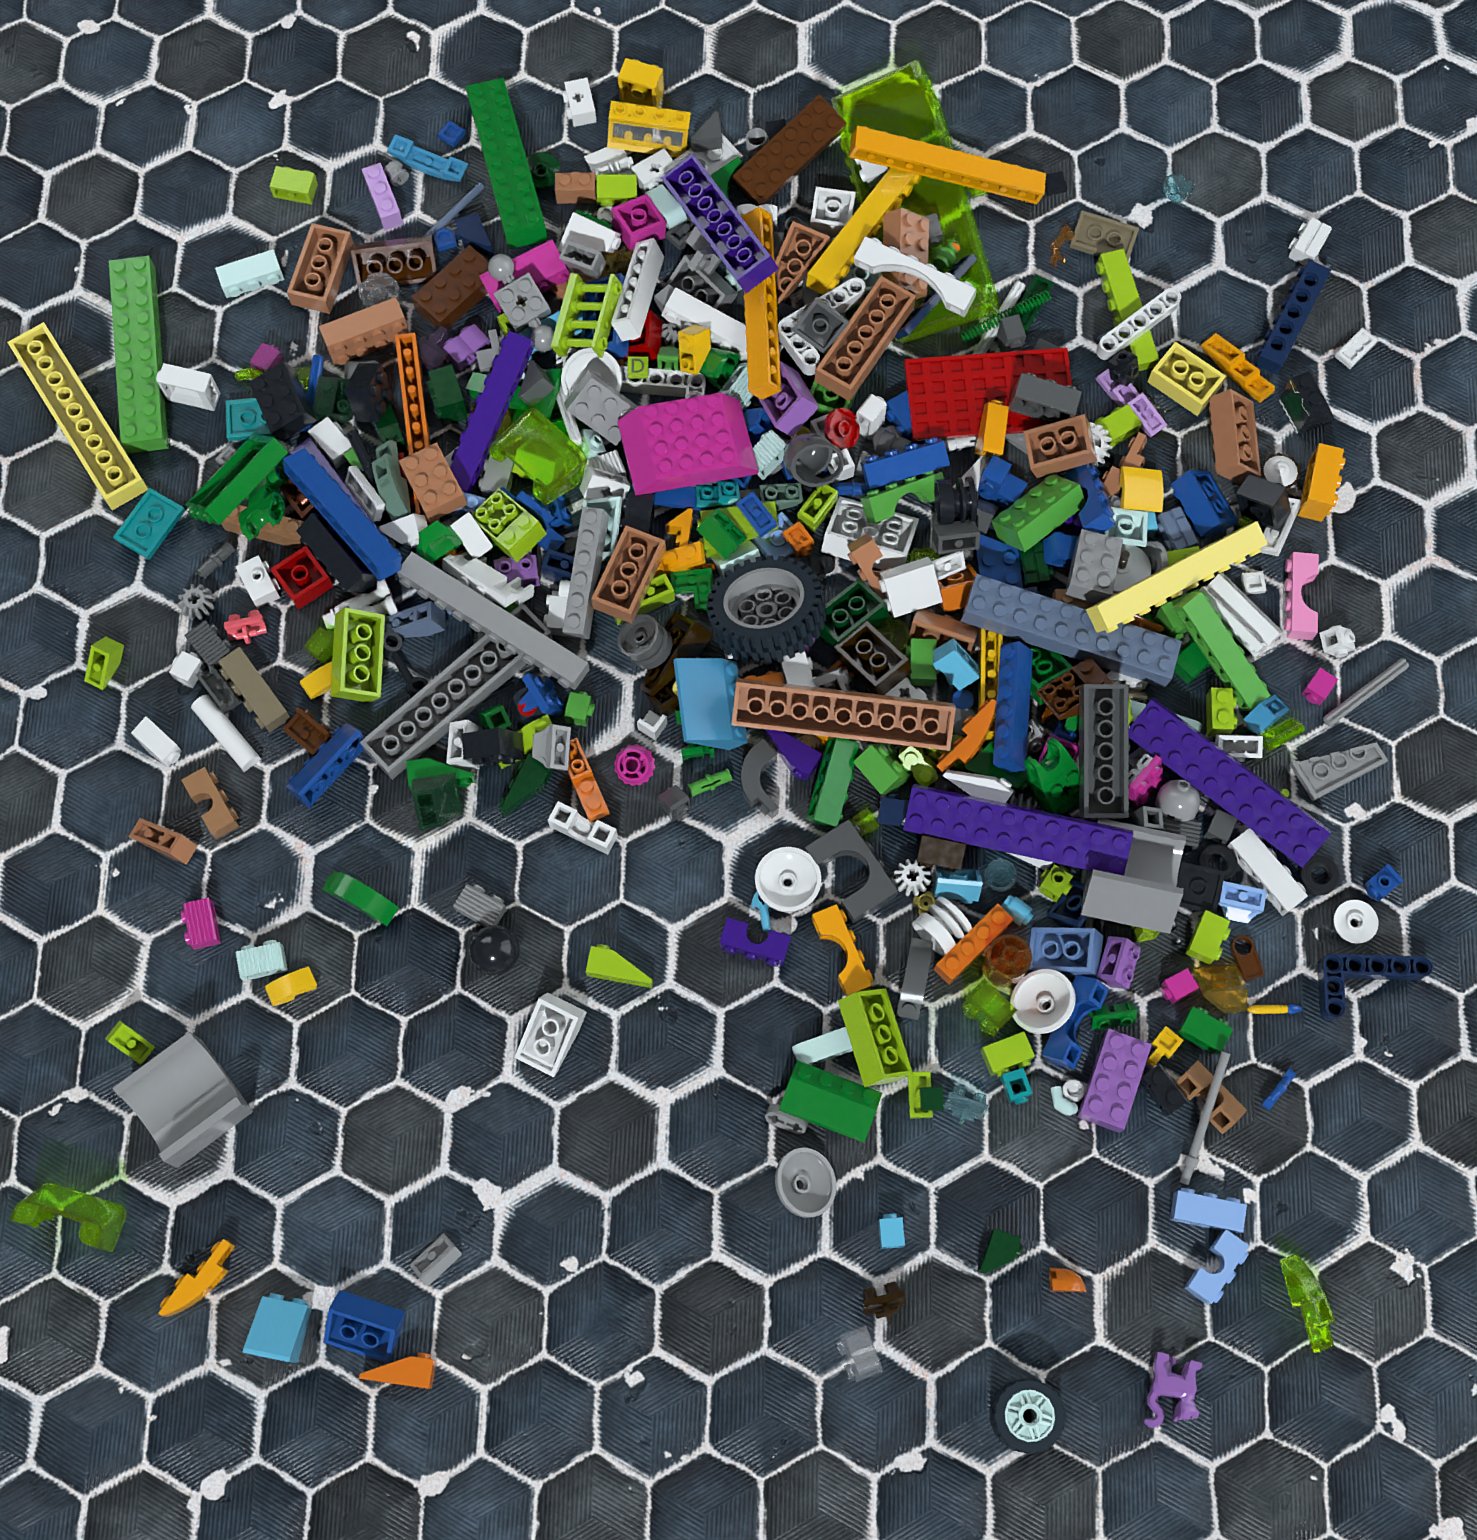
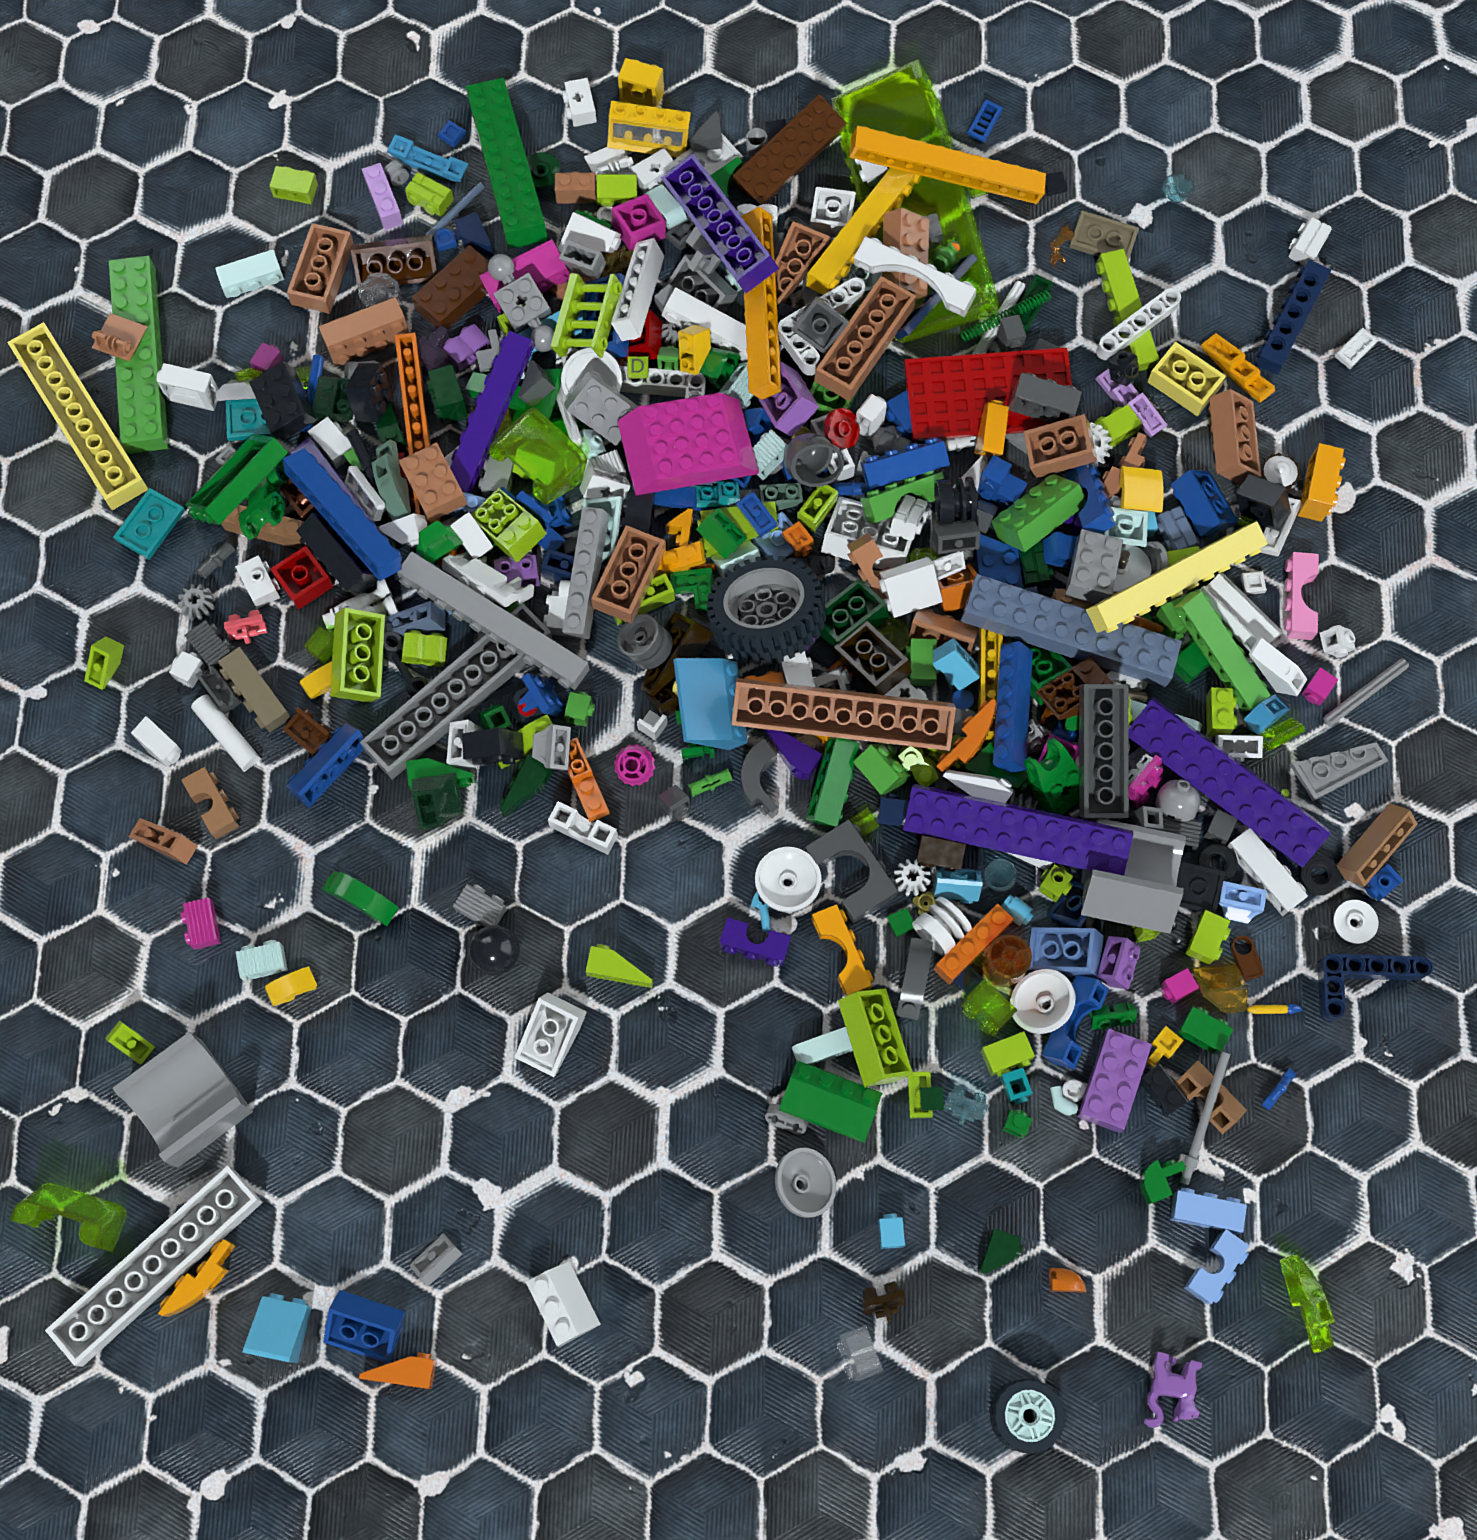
black slope [1279,371,1335,435] -> none
none -> white brick [45,1165,263,1367]
none -> nougat hinge [92,313,148,362]
none -> light grey slope [215,379,256,401]
none -> lime brick [401,630,447,667]
none -> lime brick [405,172,454,217]
none -> white slope [526,1261,601,1347]
none -> green tile [887,908,914,938]
none -> white brick [889,494,929,541]
none -> tile [953,965,985,997]
none -> blue slope [967,99,1003,143]
none -> green brick [1001,1109,1032,1140]
none -> green brick [1140,1159,1186,1205]
none -> white slope [1249,637,1307,696]
none -> medium nougat brick [1336,803,1418,887]

